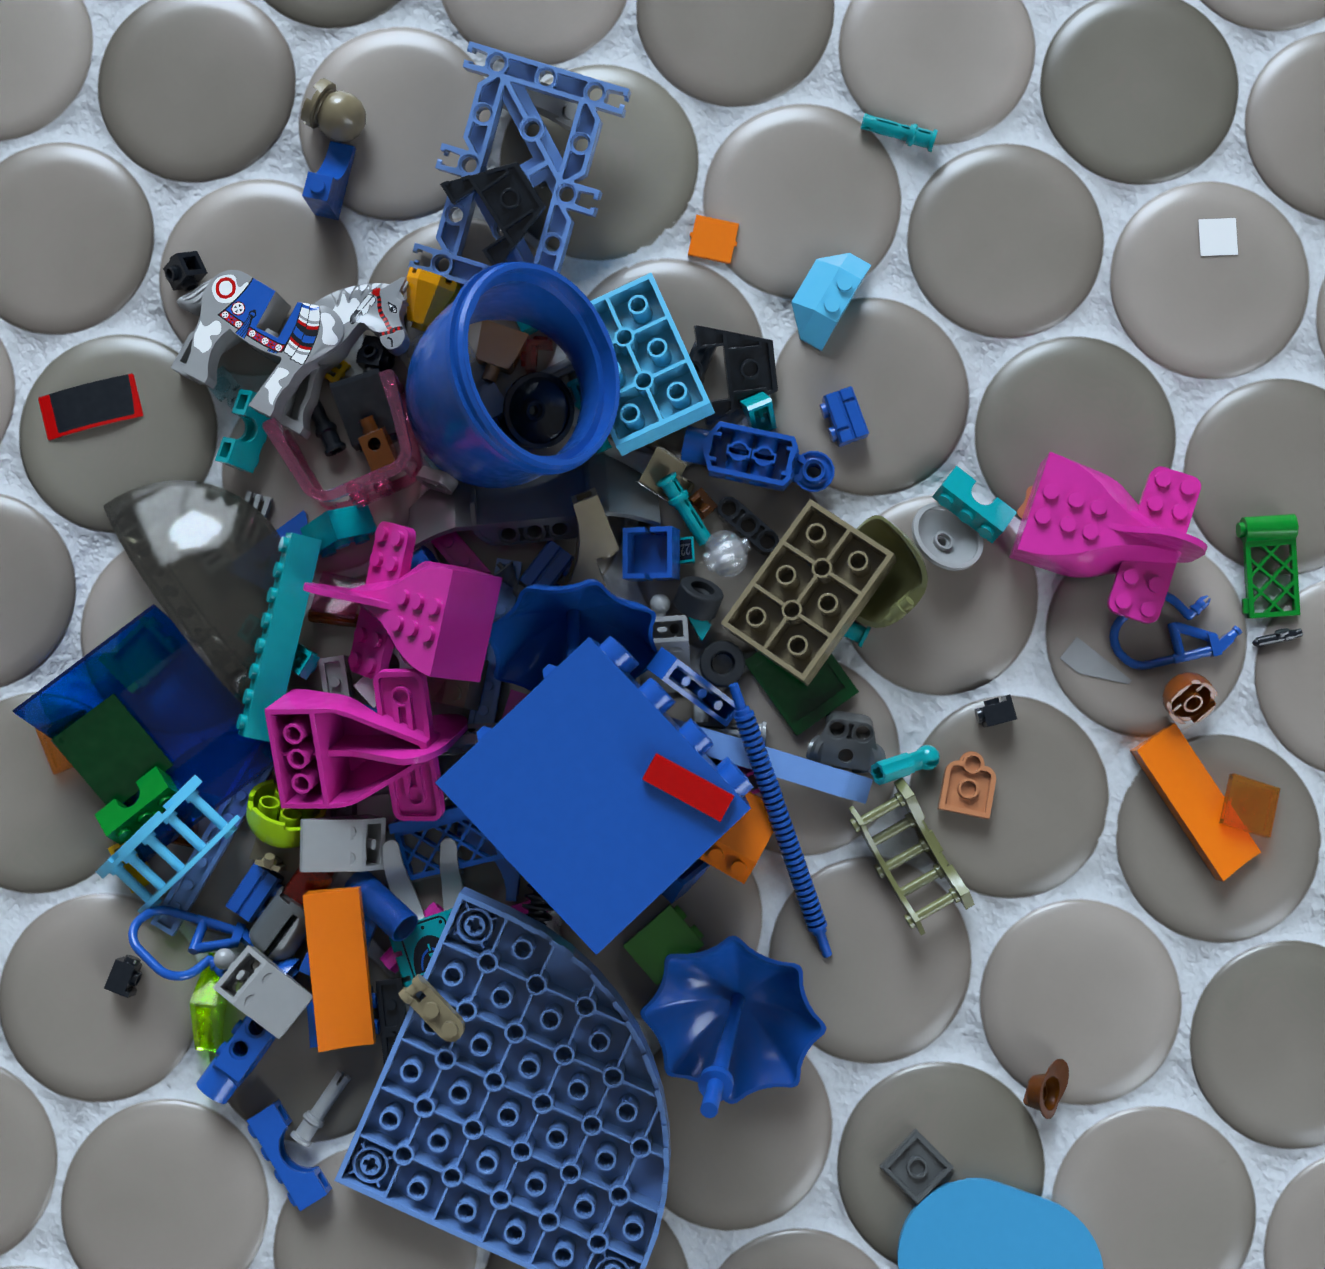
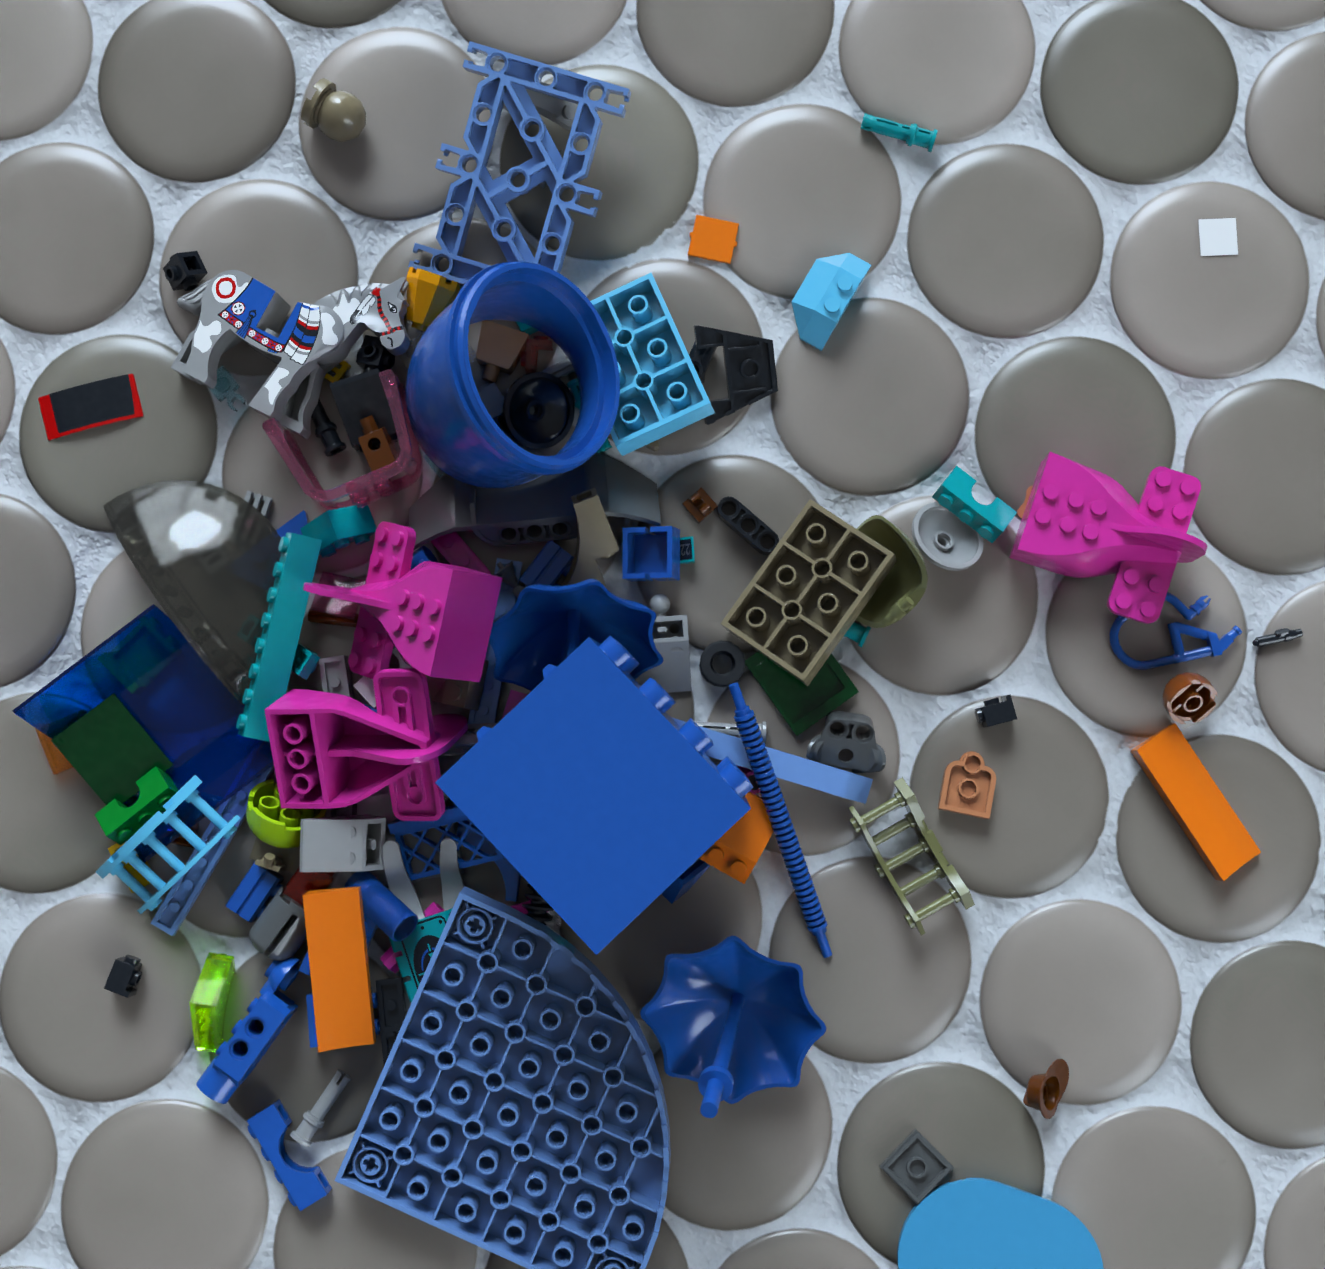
blue piece [128,906,254,981] -> none
light grey slope [213,945,313,1039] -> none
teal arch [215,389,272,473] -> none
blue arch [302,141,356,220] -> none
dark tan plate [398,974,465,1042] -> none
light grey beam [415,466,459,495] -> none
black wing [440,162,546,265] -> none
bright green panel [623,904,704,986] -> none
dark tan piece [636,446,695,501] -> none
red tile [642,753,734,822] -> none
blue brick [646,647,736,727] -> none
teal pin [656,472,713,546] -> none
black tyre [673,576,724,621] -> none
blue brick [681,421,835,492] -> none
teal slope [687,617,711,642] -> none
clear plant [702,530,751,578] -> none
teal slope [740,392,777,431] -> none
blue brick [819,386,869,447] -> none
teal piece [870,745,940,785] -> none
light grey sticker [1060,637,1132,684] -> none
clear orange tile [1219,773,1280,838] -> none
green piece [1236,514,1300,619] -> none

